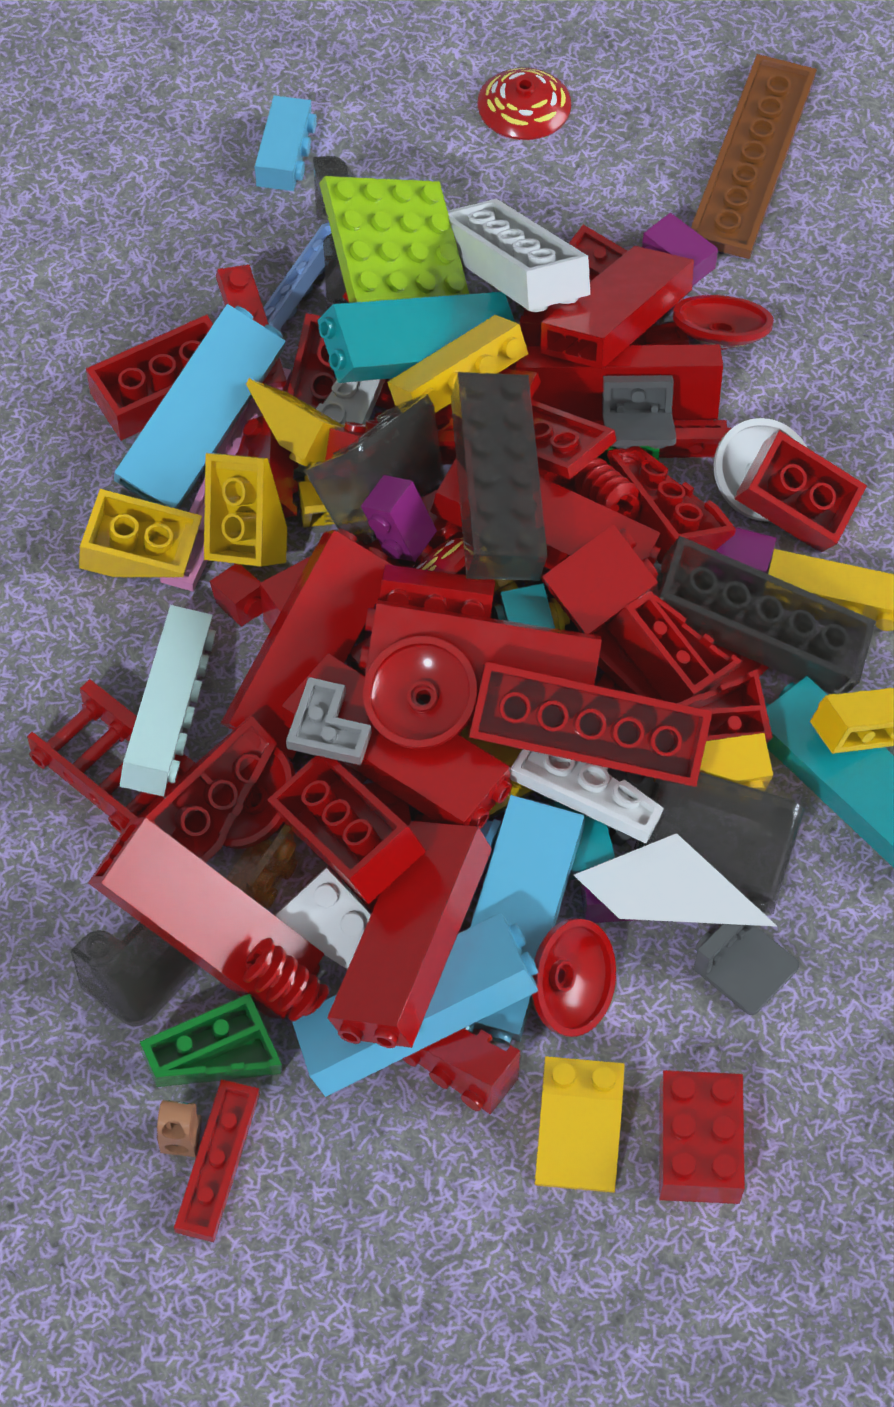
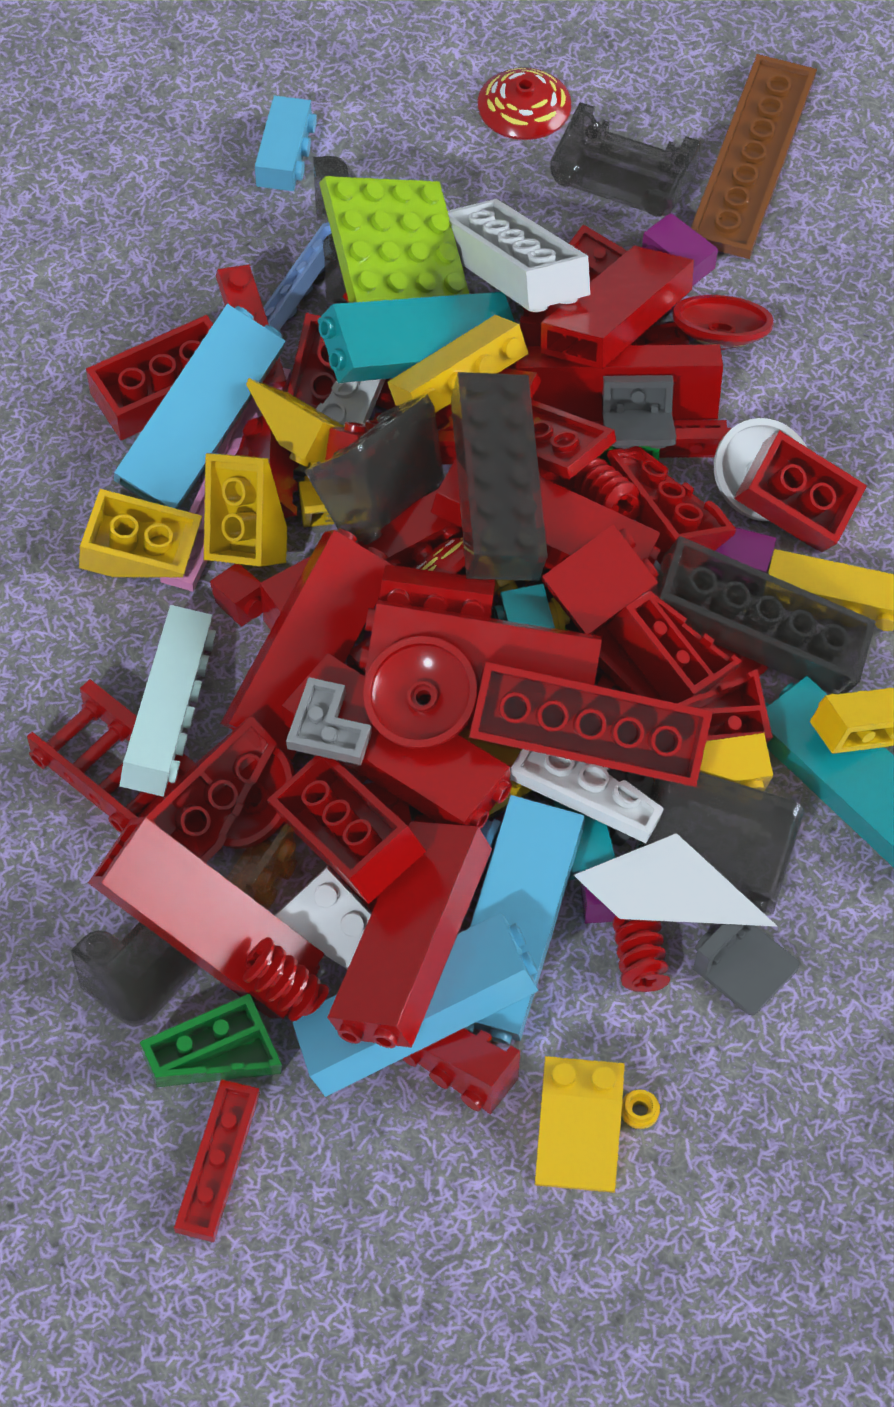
nougat leg [157,1100,202,1157] -> none
magenta brick [361,475,437,562] -> none
red dish [532,918,616,1037] -> none
red brick [659,1070,745,1204] -> none
none -> clear smoke windscreen [550,102,701,217]
none -> red piece [612,916,670,992]
none -> yellow plate [621,1090,660,1129]

